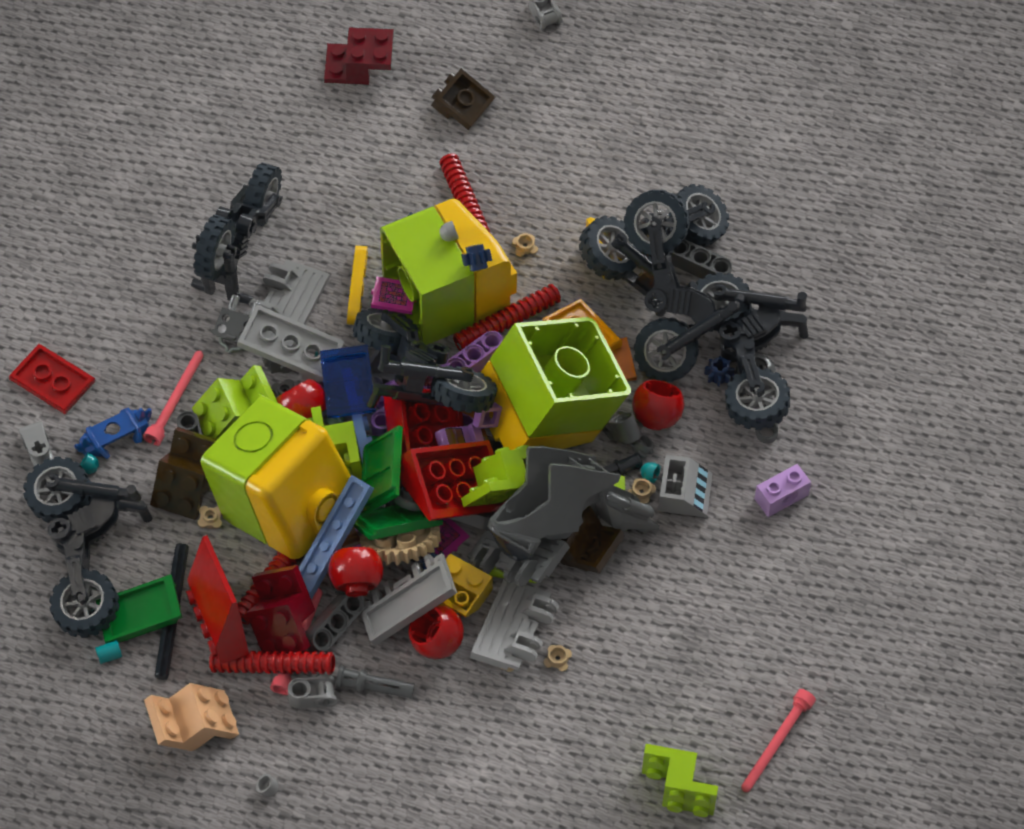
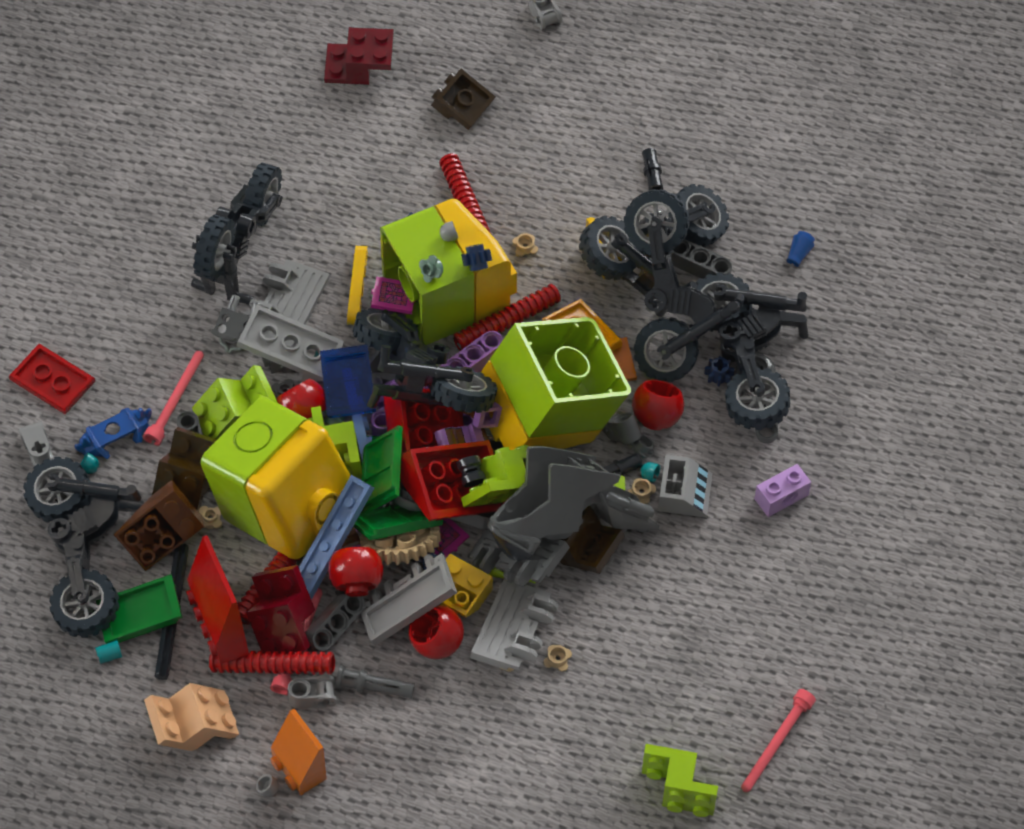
none -> reddish brown slope [114,480,204,571]
none -> orange slope [270,708,327,795]
none -> sand green plate [419,255,443,283]
none -> black wheel [456,455,486,487]
none -> black pin [642,148,663,190]
none -> blue cone [786,231,815,267]

